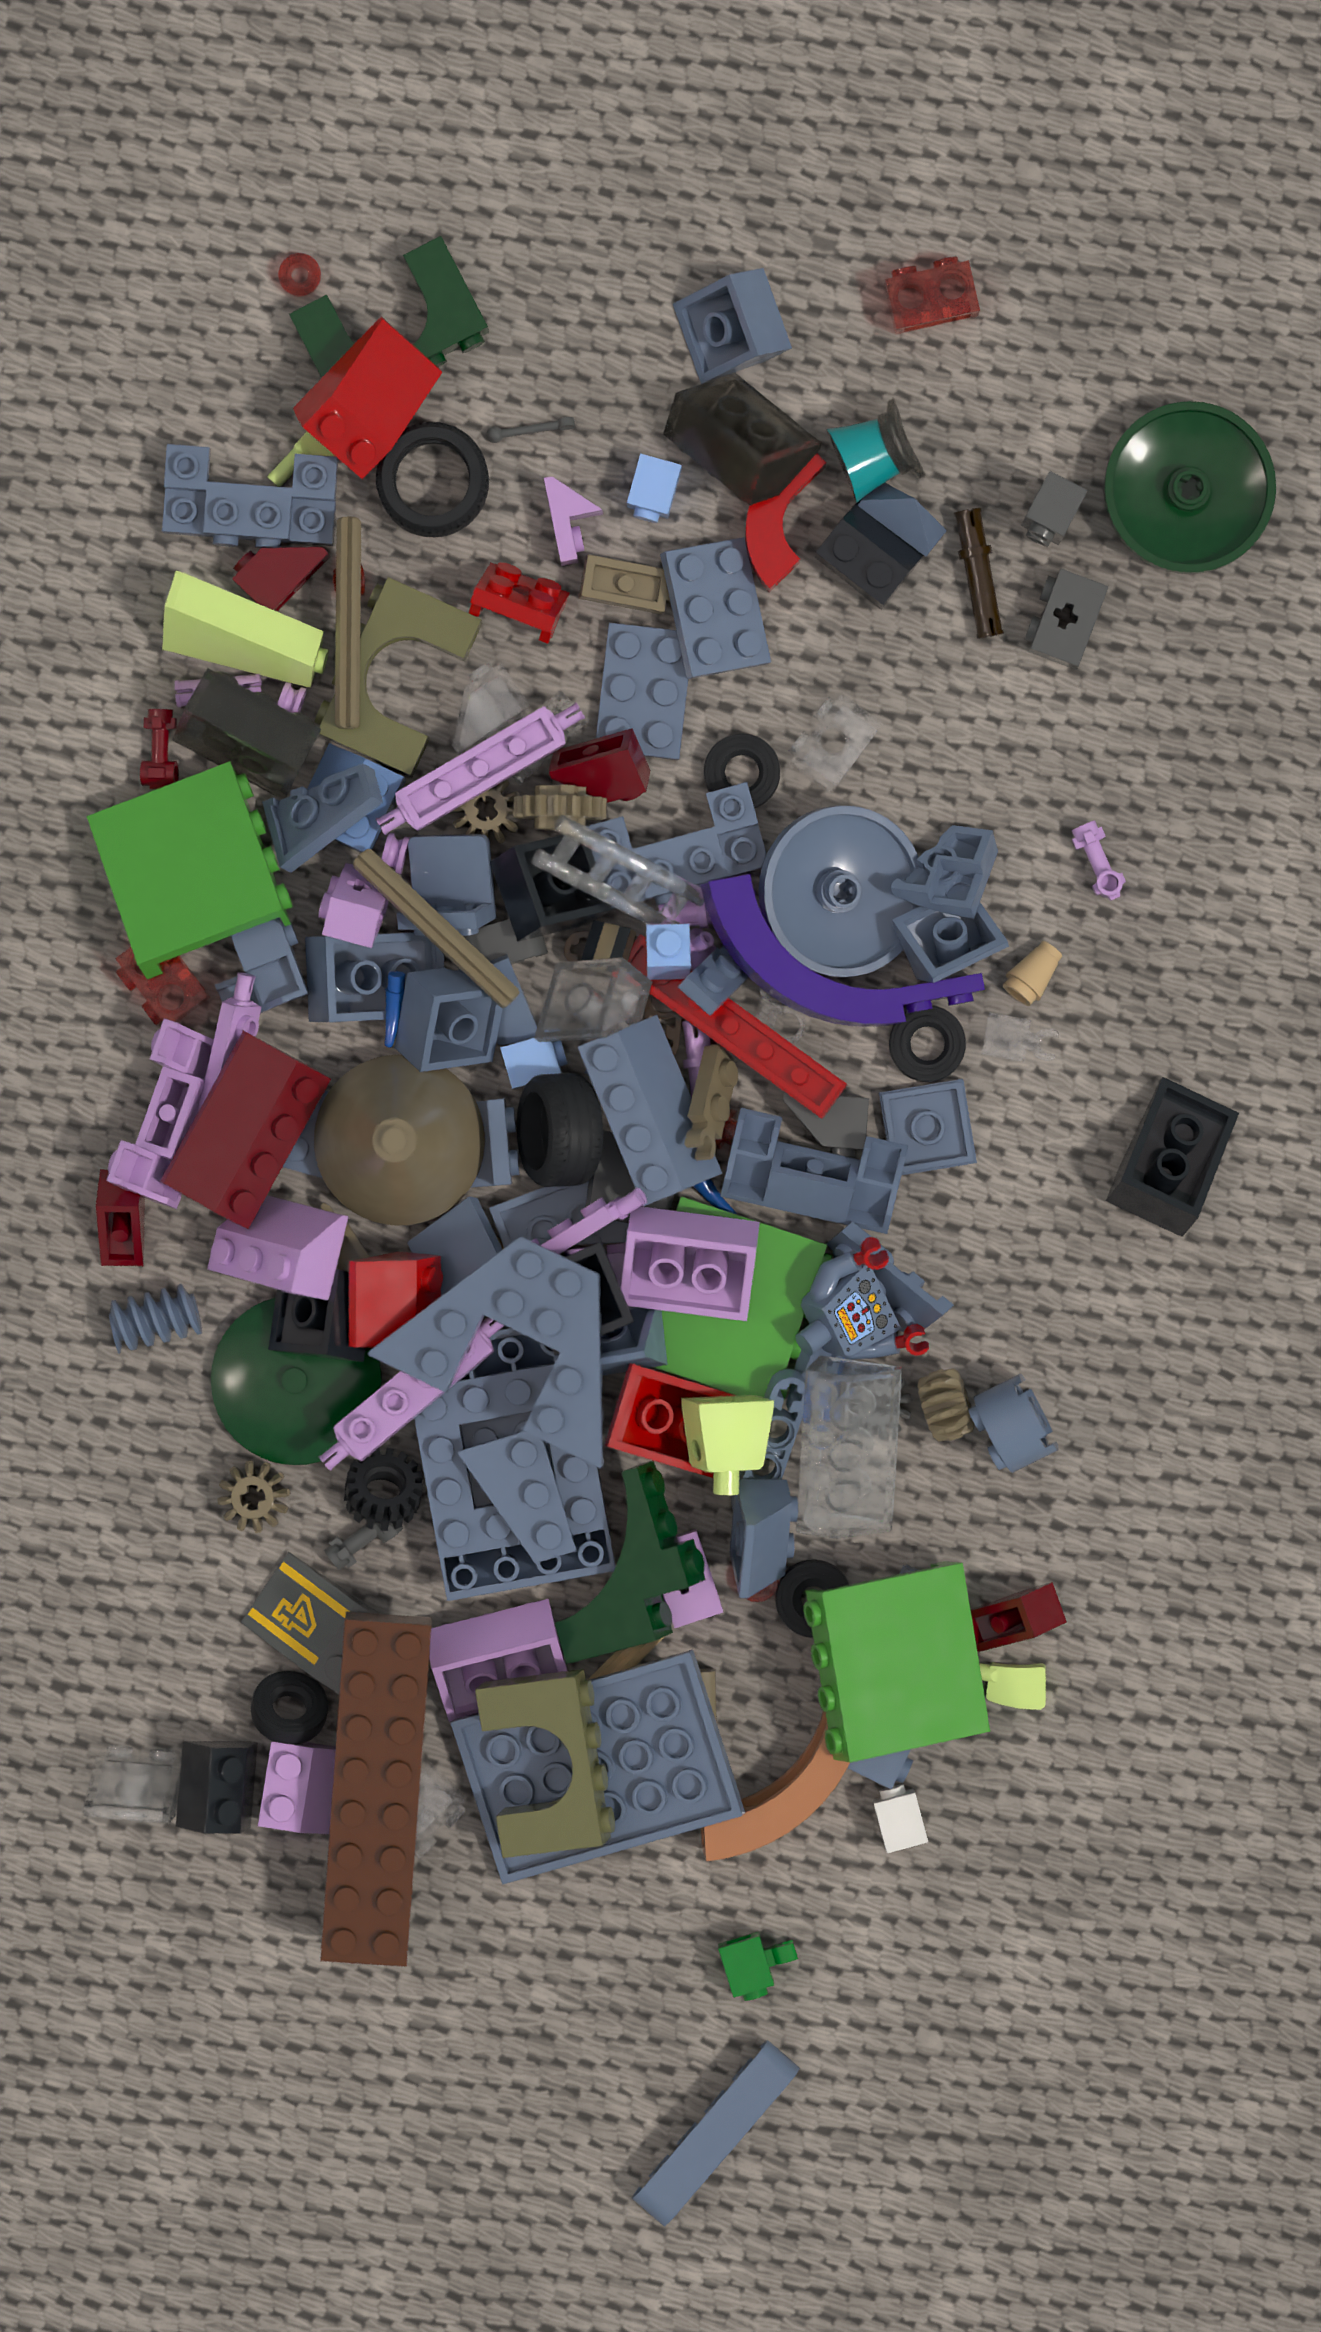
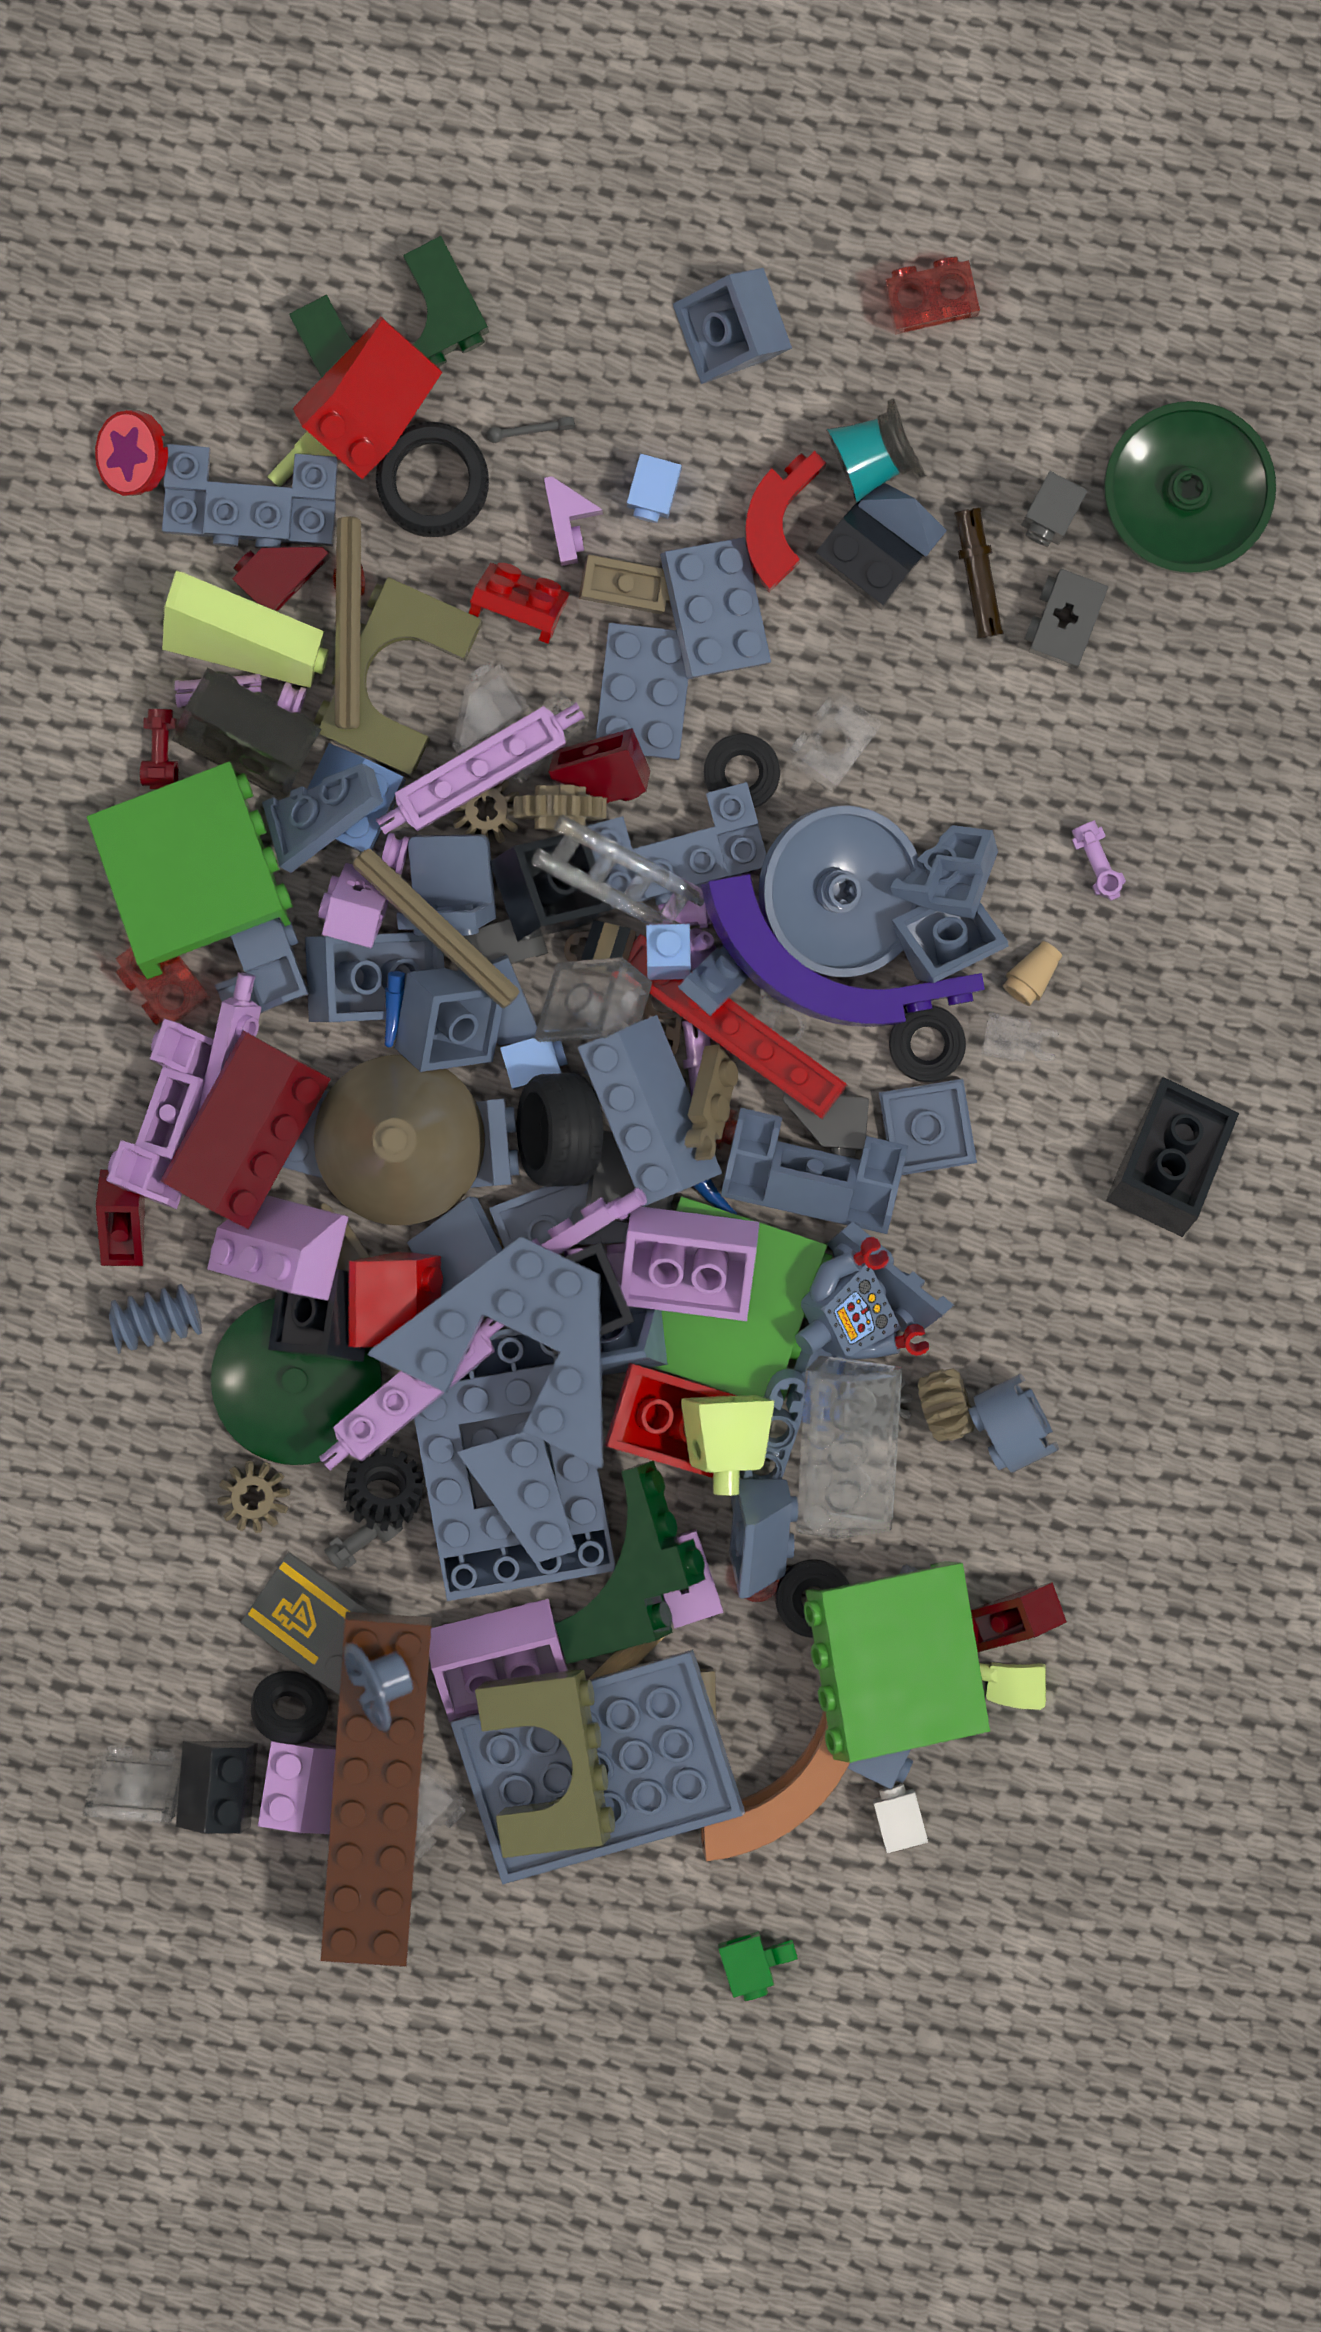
clear red plate [278,253,321,297] -> none
sand blue beam [631,2040,800,2227] -> none
clear smoke slope [663,373,822,506] -> none
none -> tile [95,410,168,496]
none -> sand blue wheel [344,1643,413,1732]

